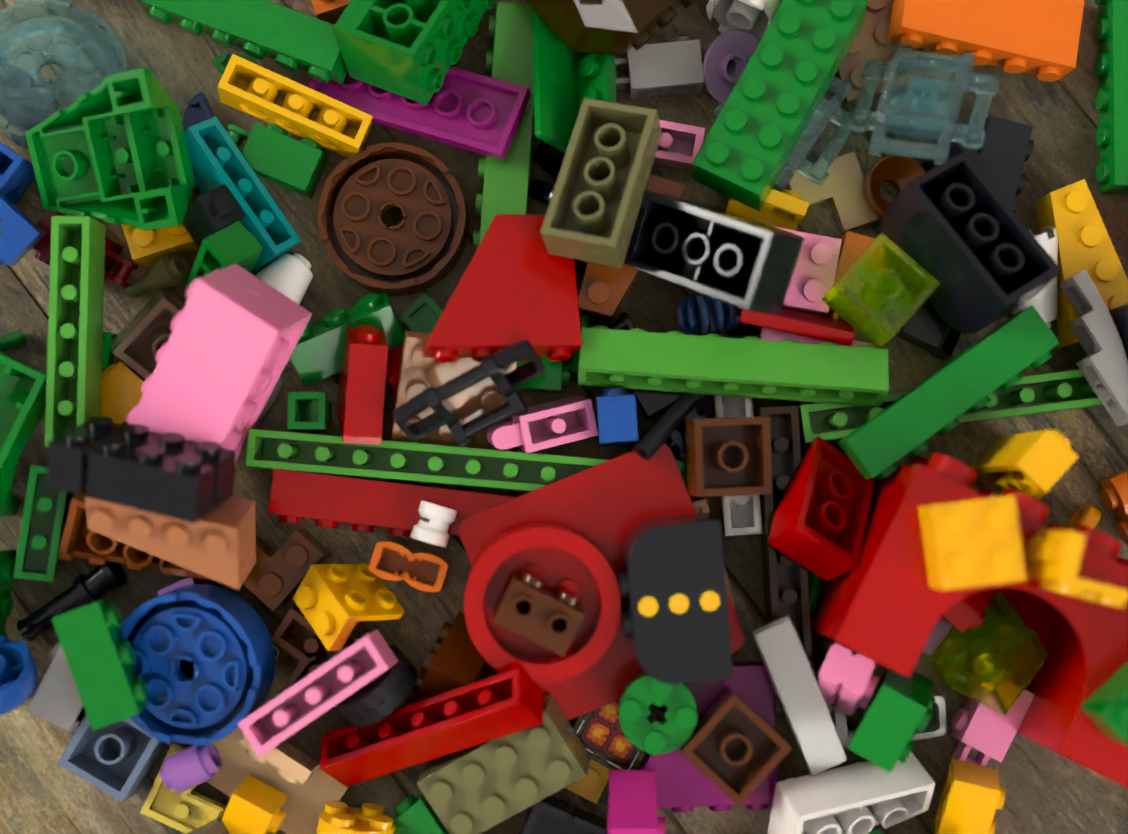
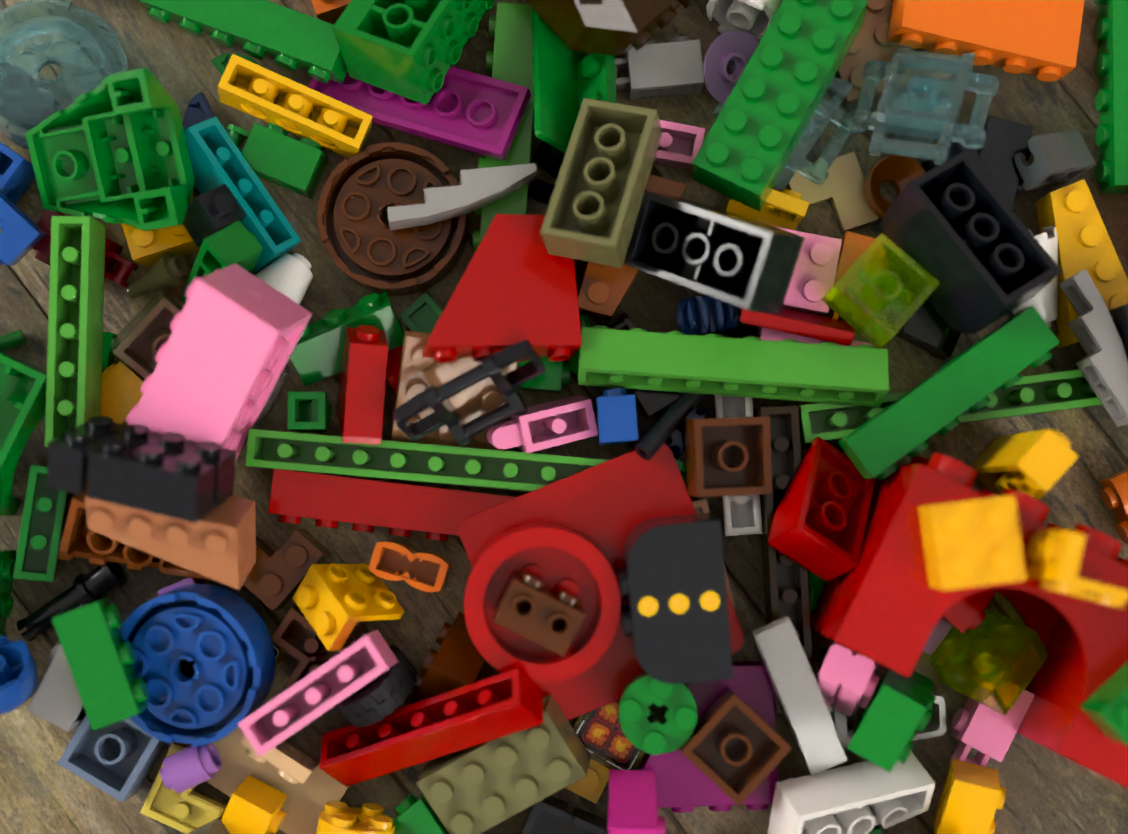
white wheel [410,500,457,548] -> none
light orange tile [1066,503,1101,531] -> none
none -> light grey slope [387,163,537,231]
none -> dark grey hinge [1014,130,1096,191]

